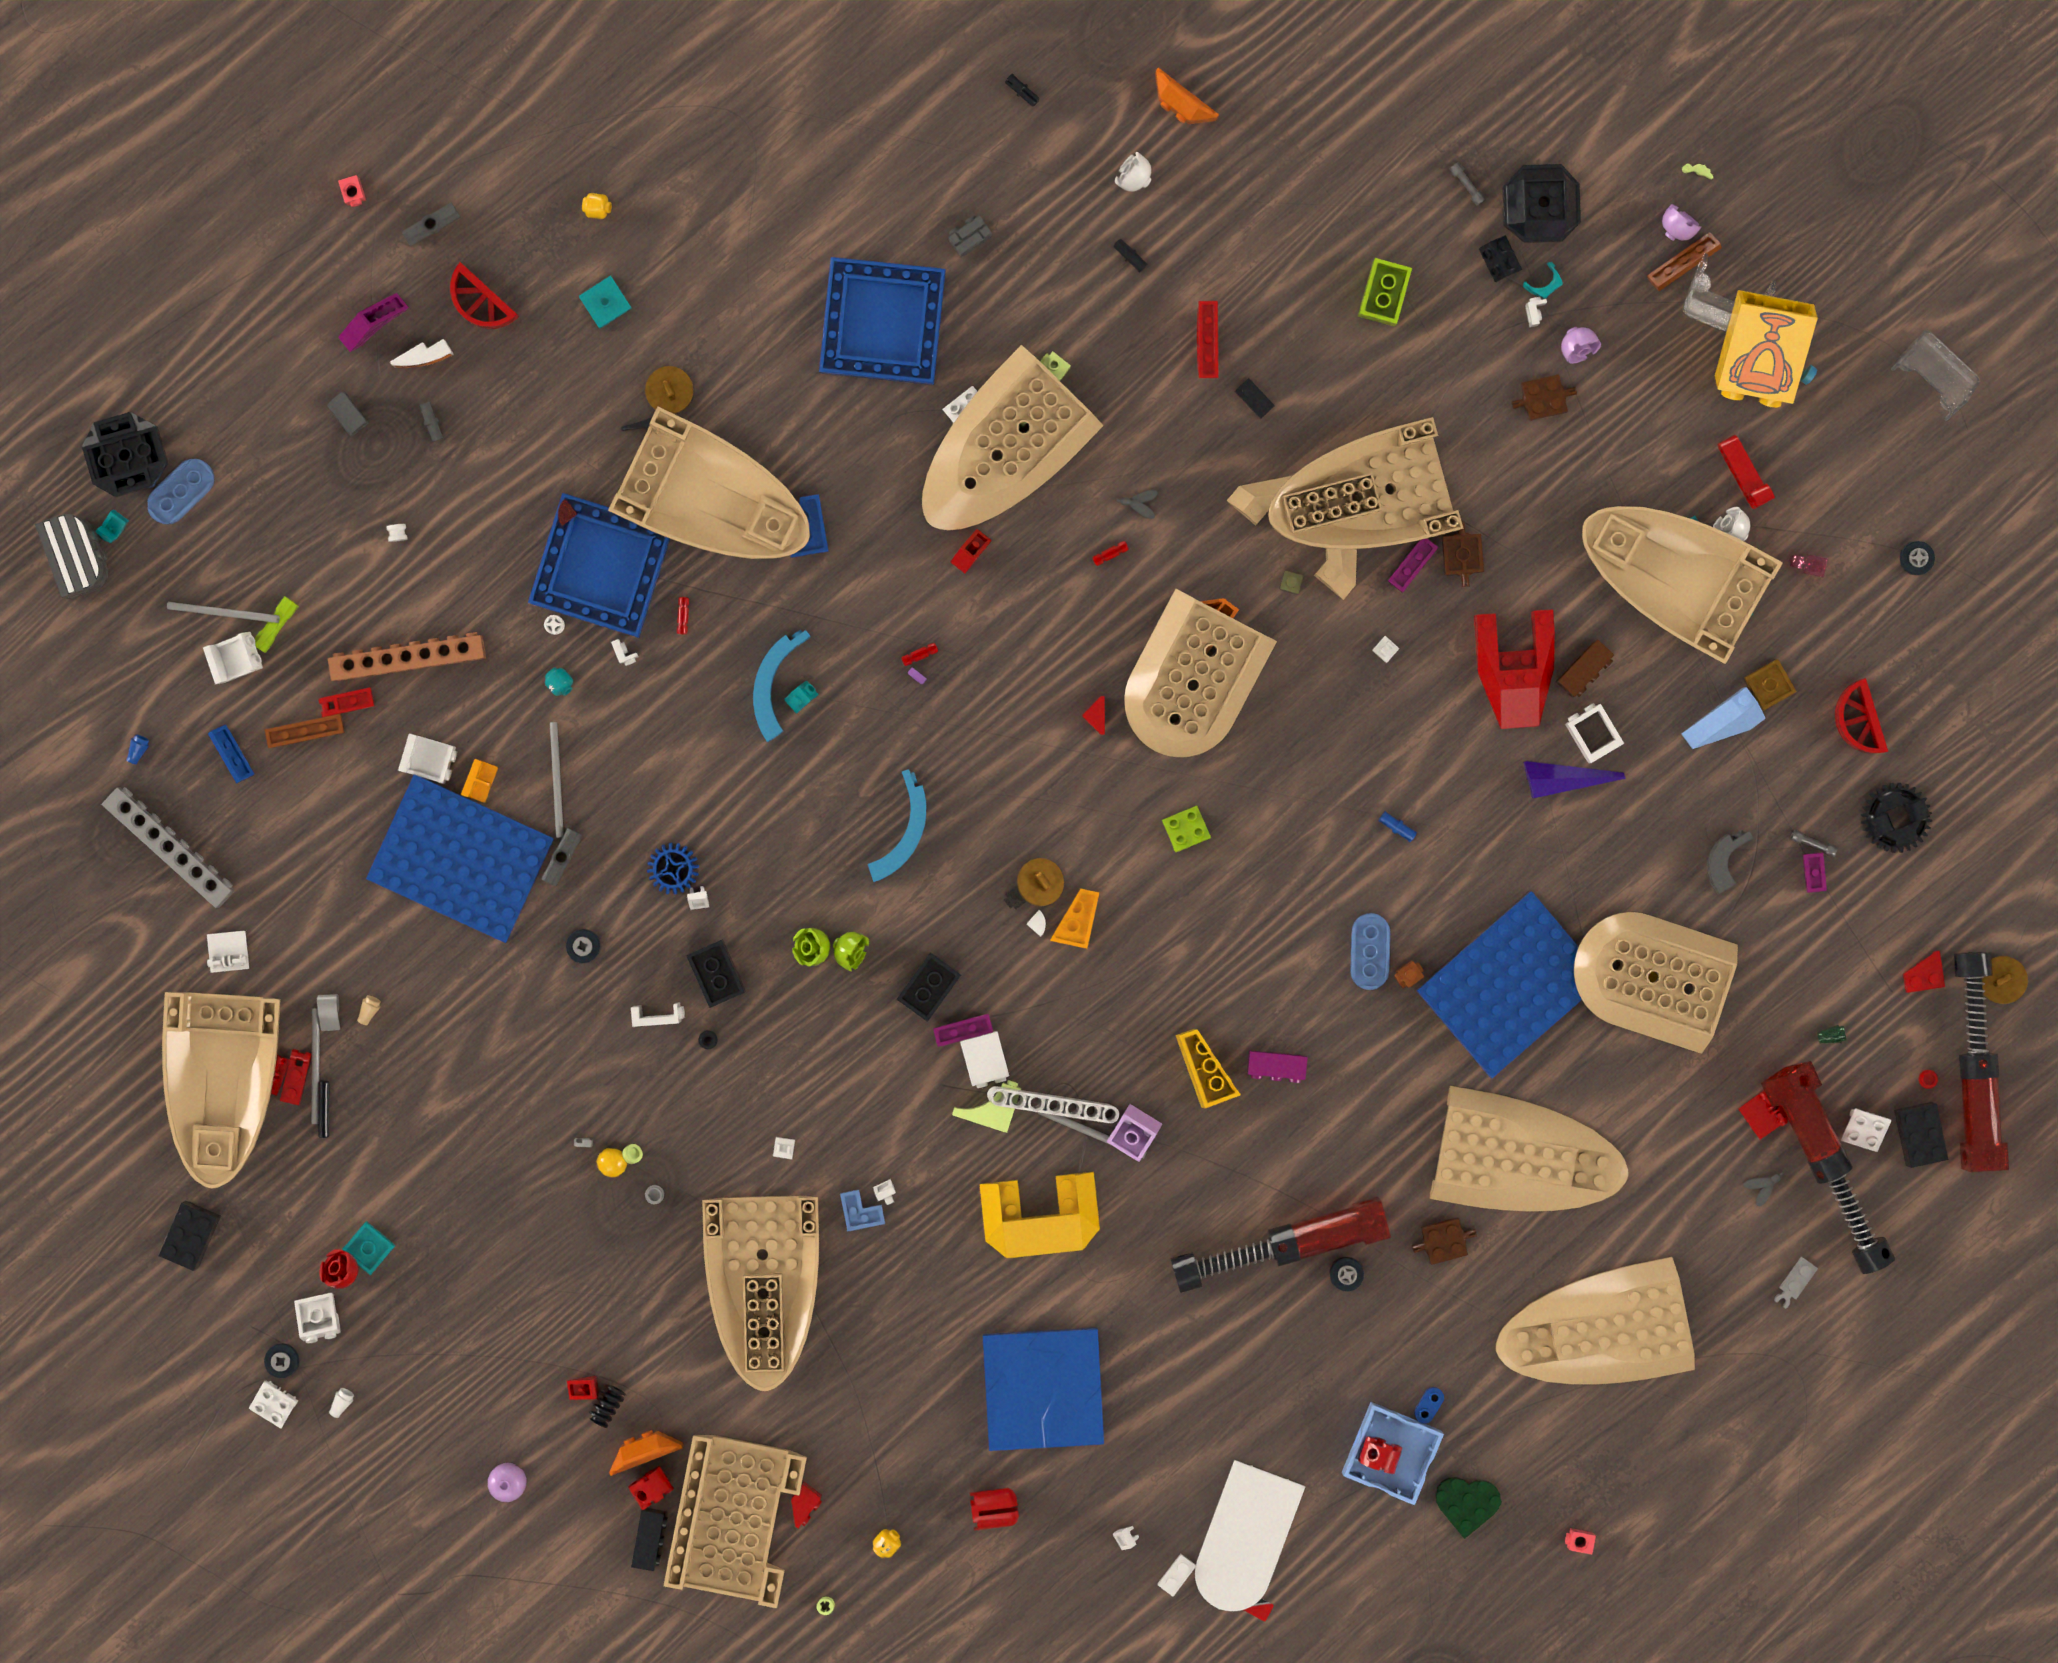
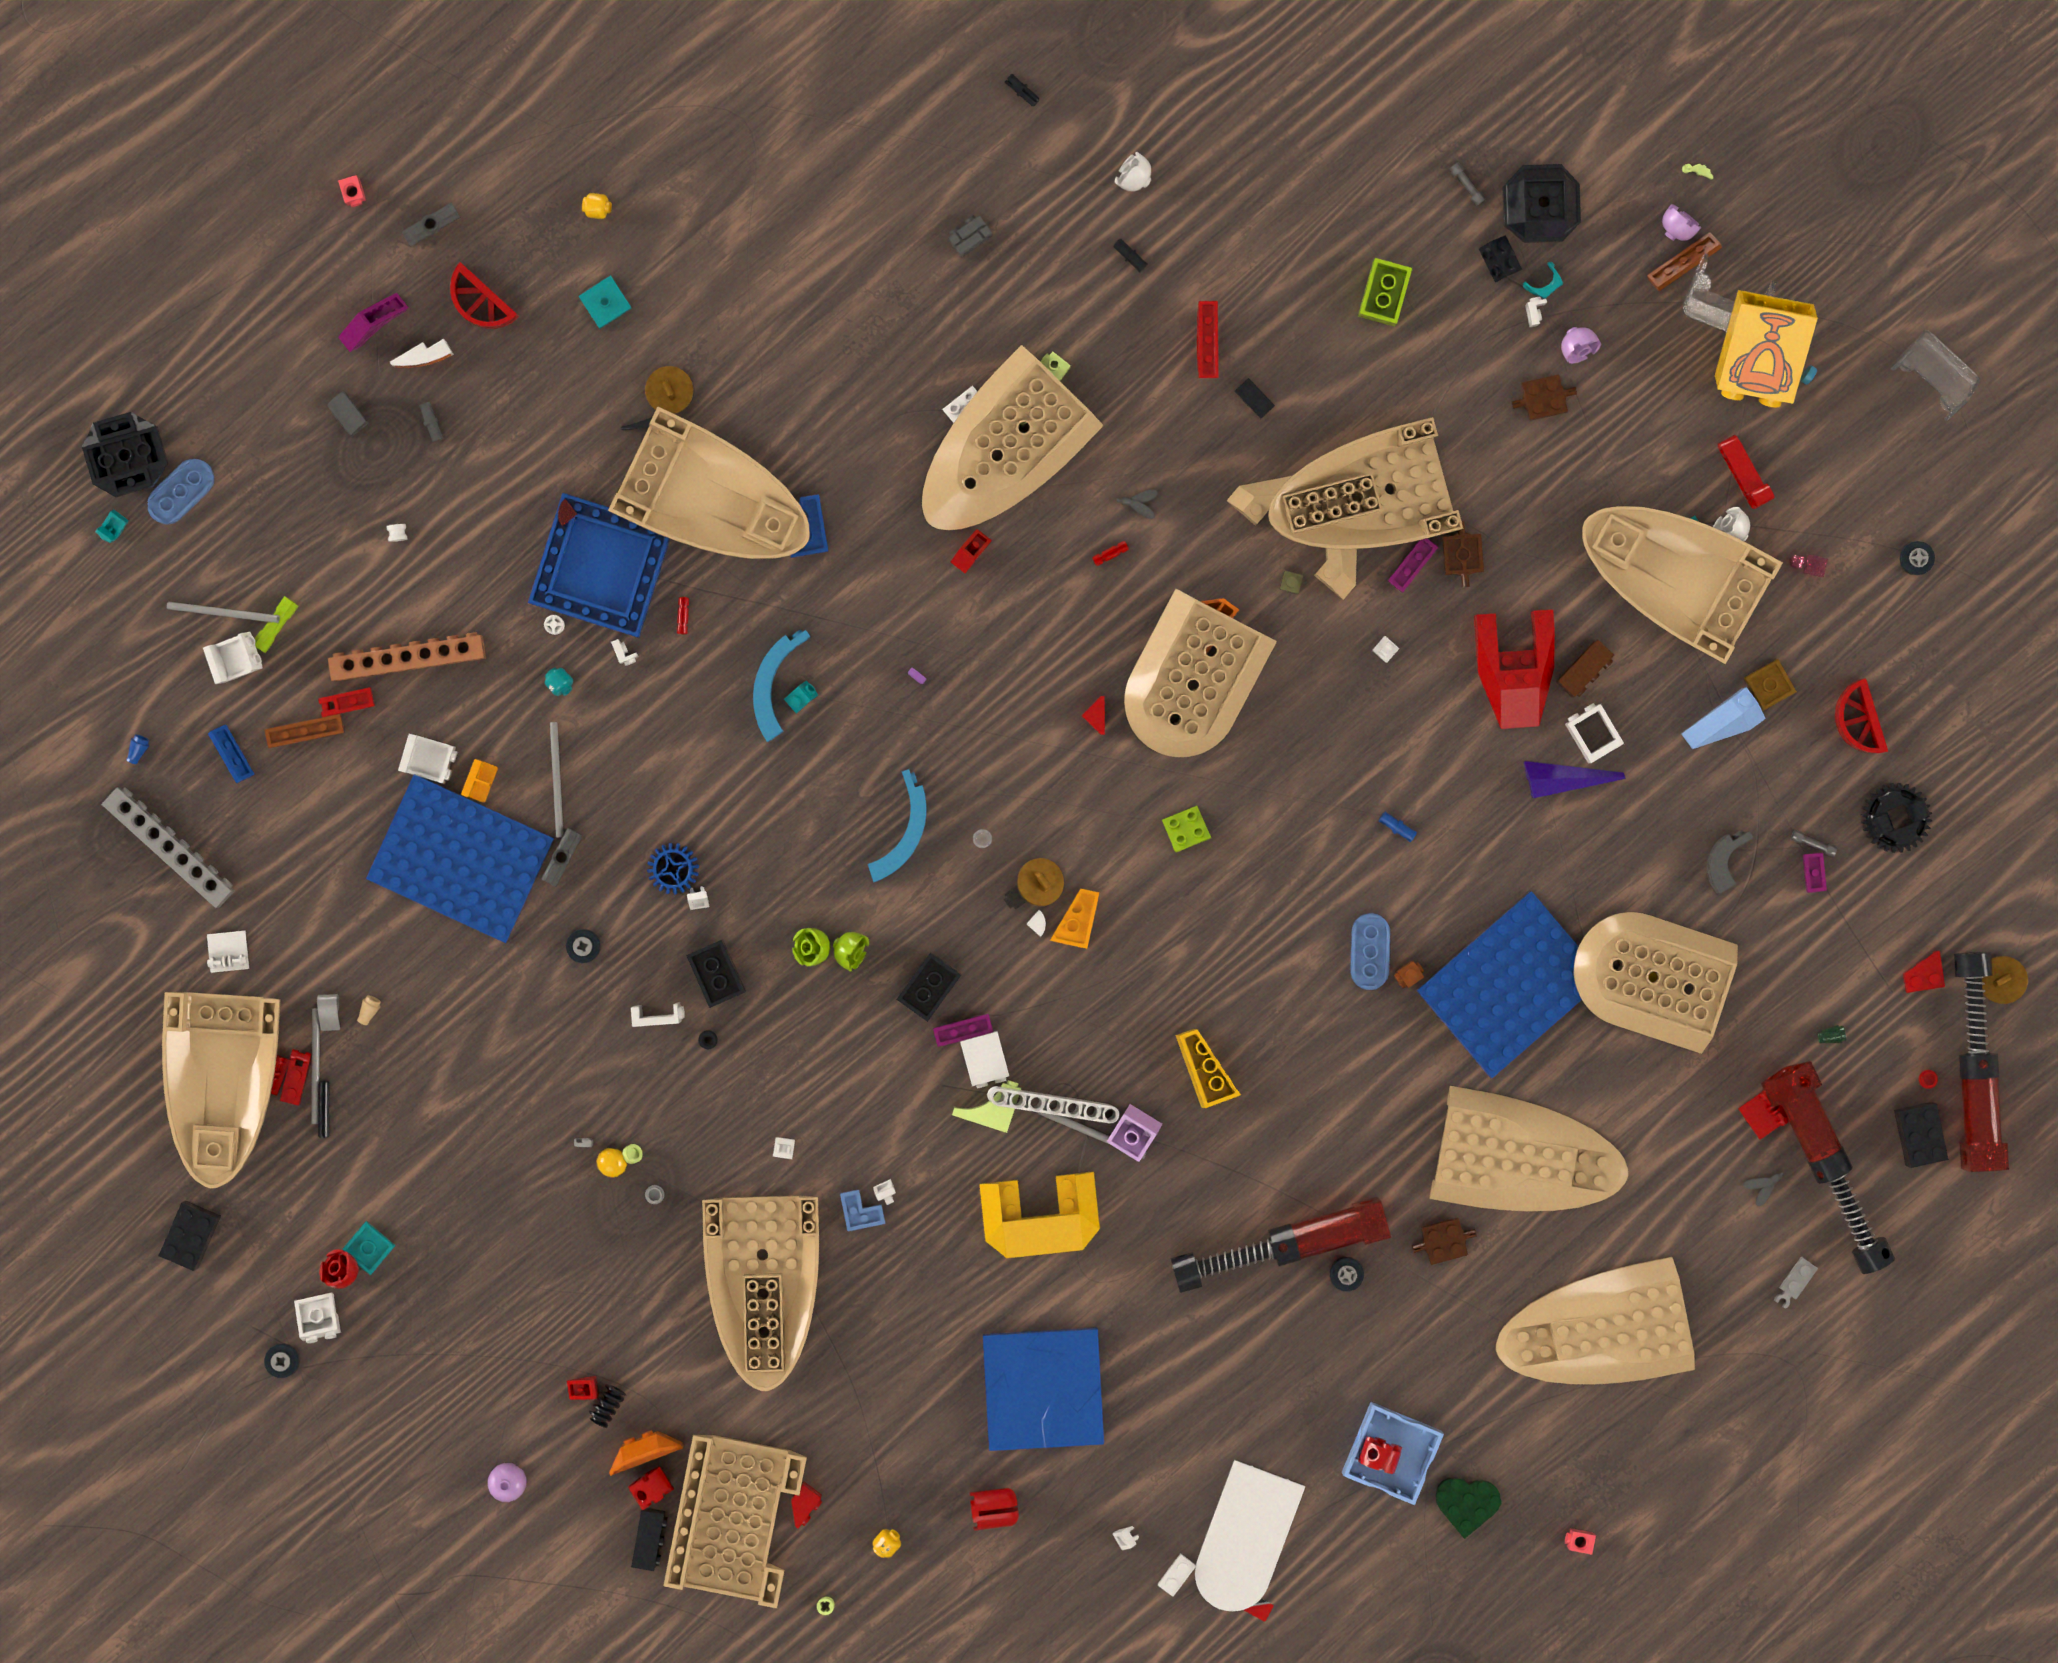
dark grey brick [35,514,108,600] -> none
white hinge [249,1381,298,1428] -> none
white cone [329,1388,354,1418] -> none
blue tile [819,257,946,385] -> none
red axle [901,643,938,666] -> none
orange wedge [1155,67,1219,124] -> none
magenta brick [1247,1050,1308,1083] -> none
blue plate [1414,1387,1444,1424] -> none
white hinge [1841,1108,1891,1152] -> none
none -> clear wheel [973,829,992,848]

